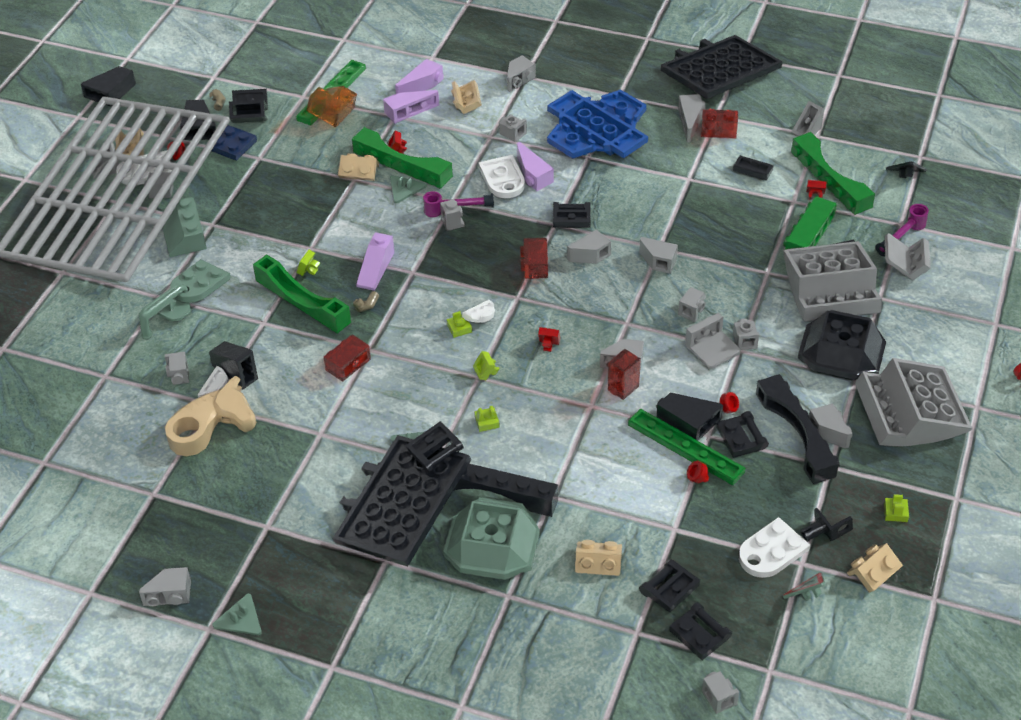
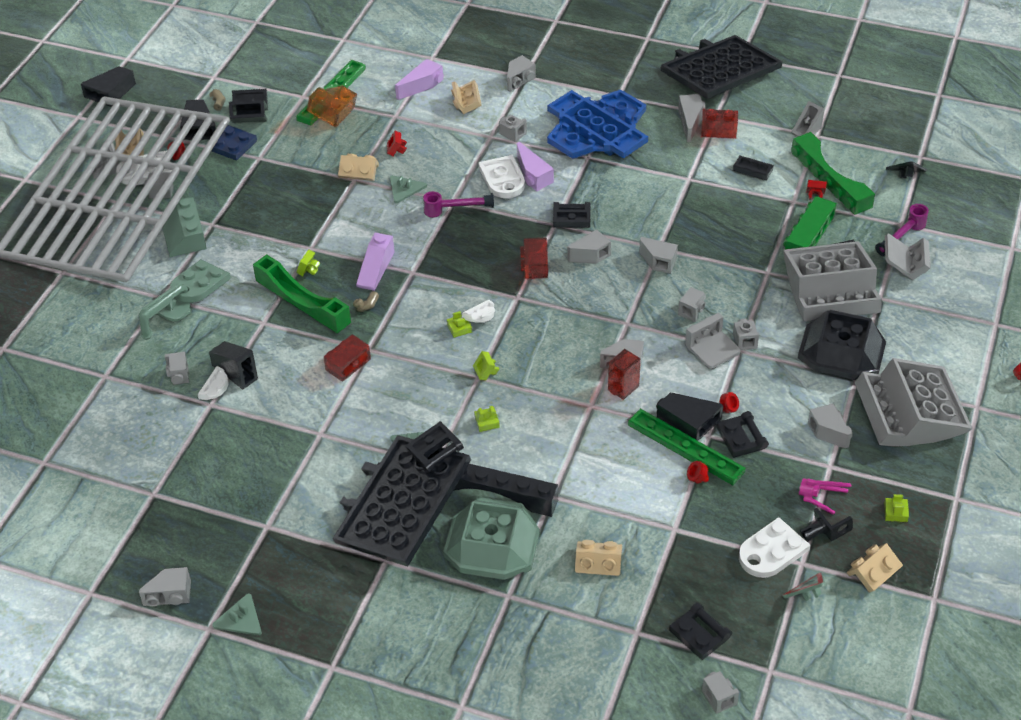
tan animal [165,376,257,457] -> none
green arch [352,127,453,189] -> none
lavender slope [383,90,439,123] -> none
light grey brick [440,199,465,231] -> none
red tile [538,327,561,352] -> none
black plate [639,559,700,613] -> none
black arch [756,374,840,485] -> none
none -> dark pink plant [799,478,851,515]

